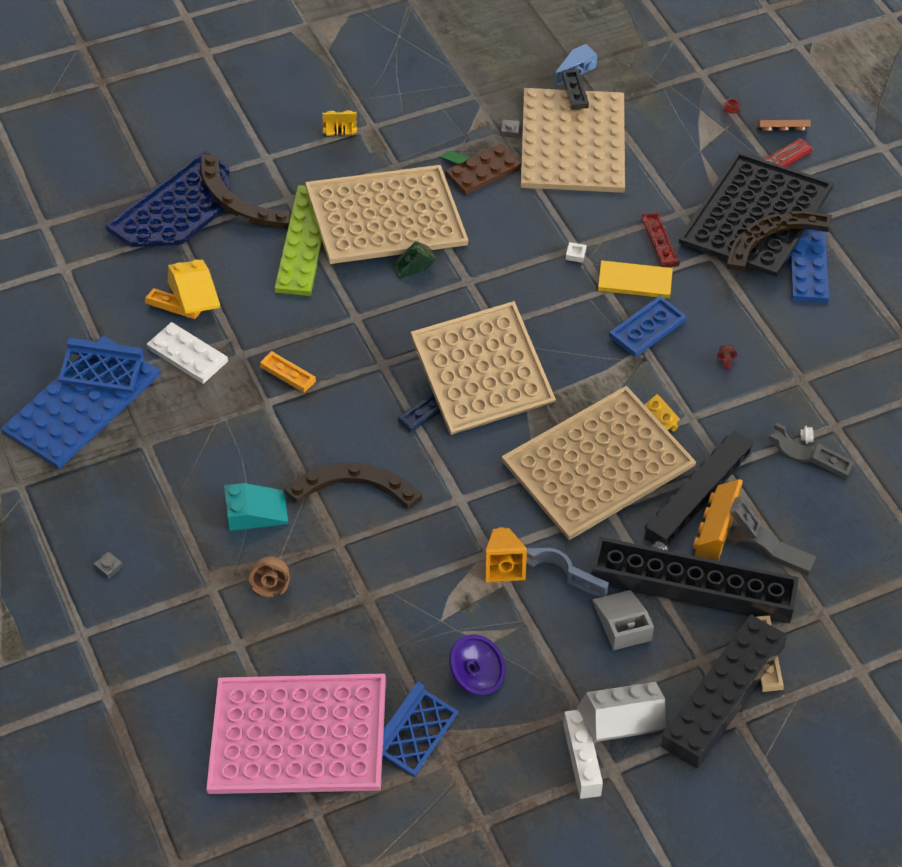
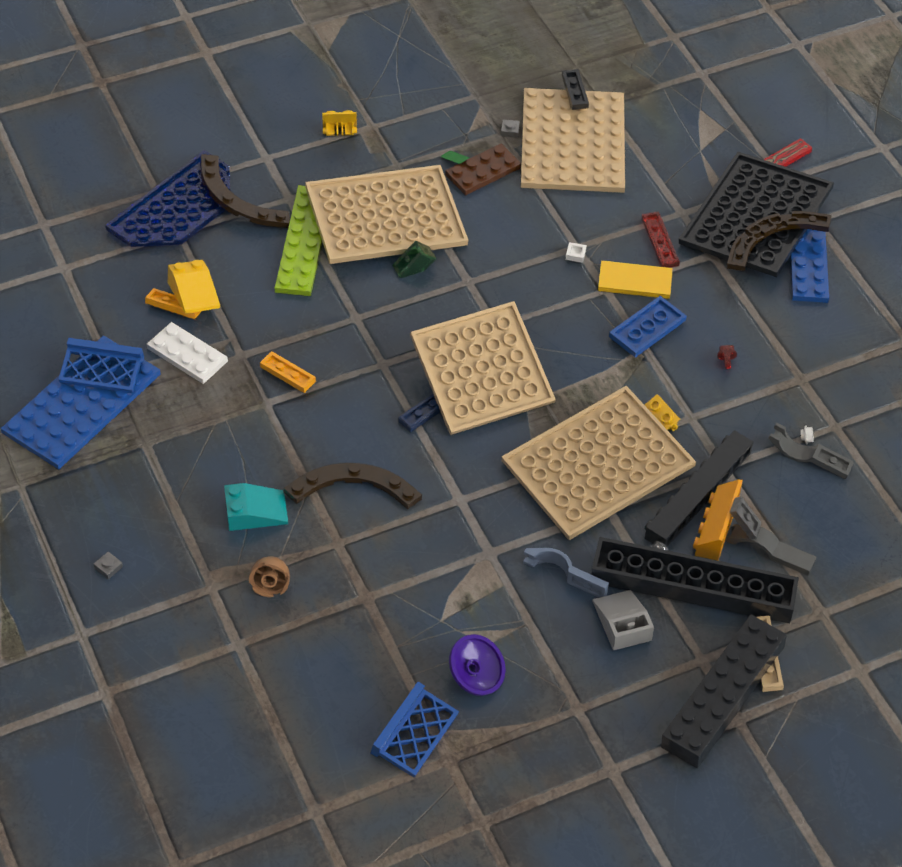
bright pink plate [206,674,386,794] -> none
light orange slope [485,527,527,582] -> none
medium blue slope [555,44,598,85] -> none
white brick [563,710,603,799] -> none
light grey slope [577,682,666,742] -> none
clear red plate [724,98,741,114] -> none
nougat plate [757,120,811,131] -> none

